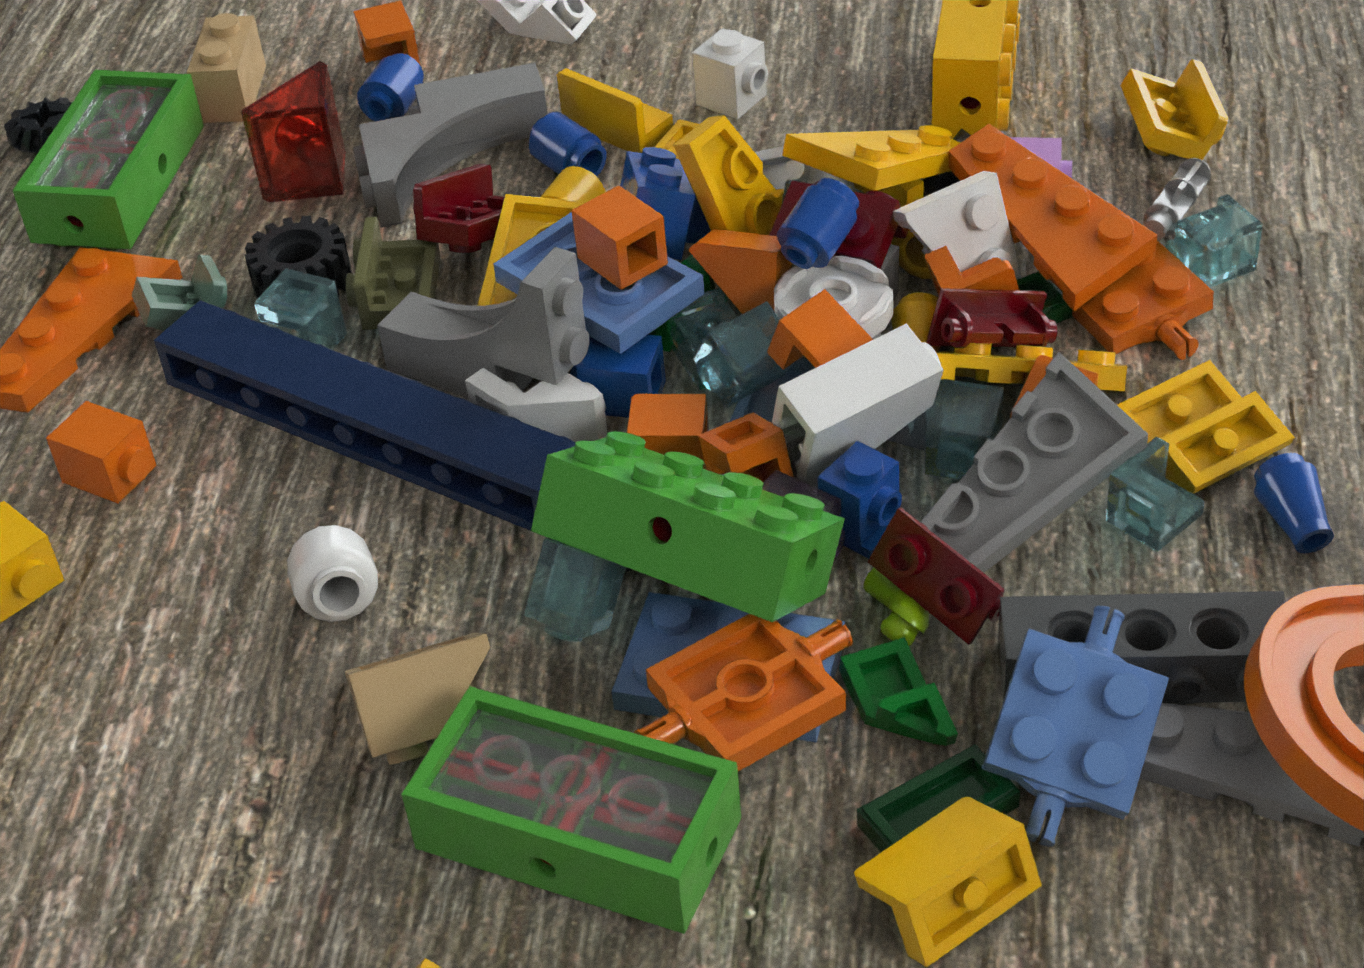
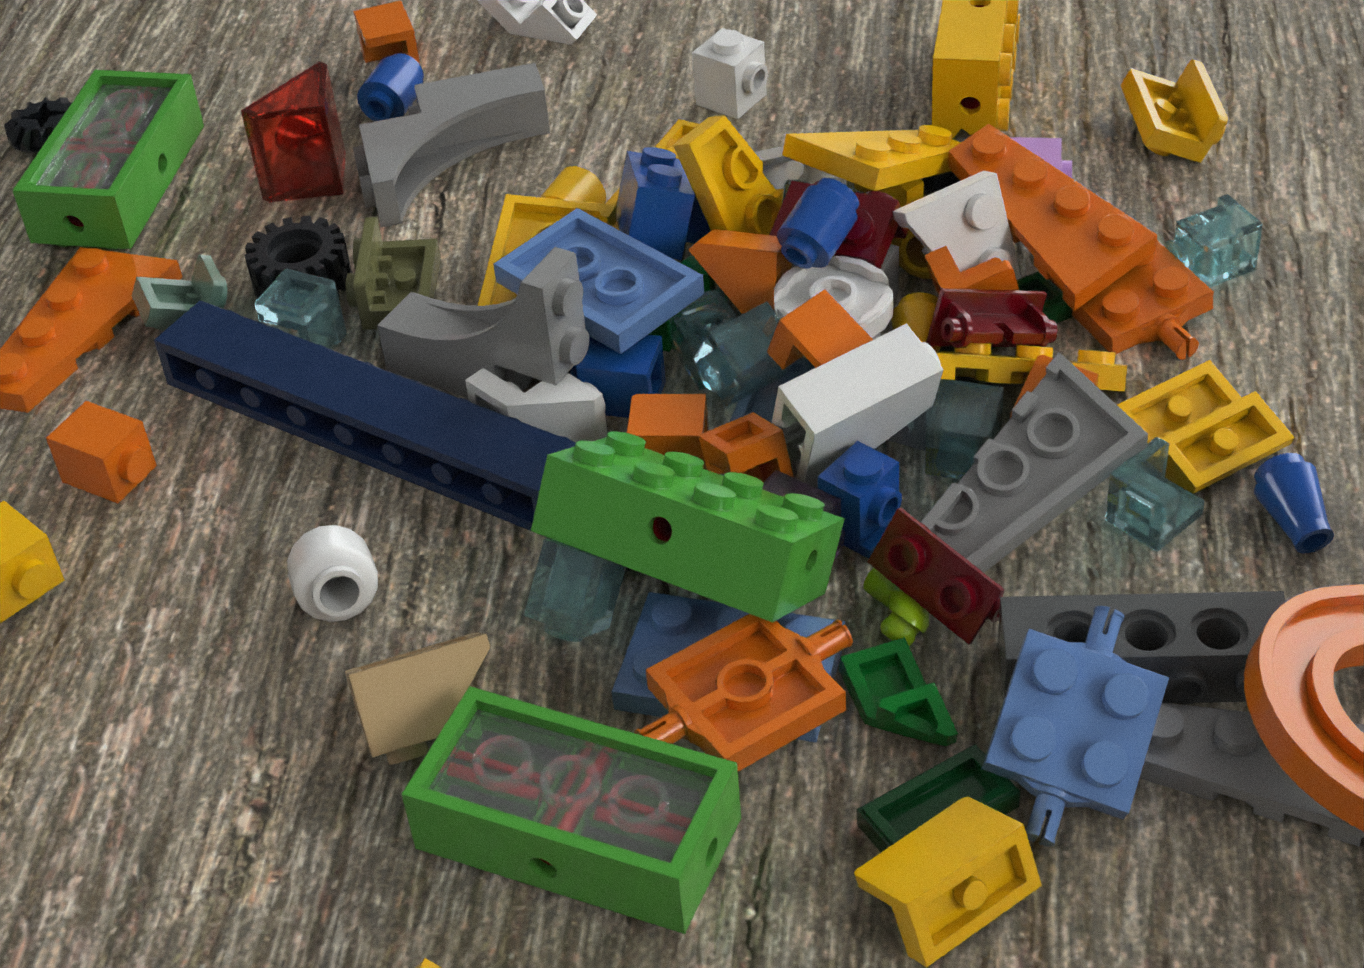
tan brick [187,13,266,123] -> none
dark red bracket [413,163,505,253] -> none
blue brick [529,112,607,176] -> none
yellow panel [557,68,673,153] -> none
orange brick [571,185,668,290] -> none
light grey piece [1144,158,1211,242] -> none

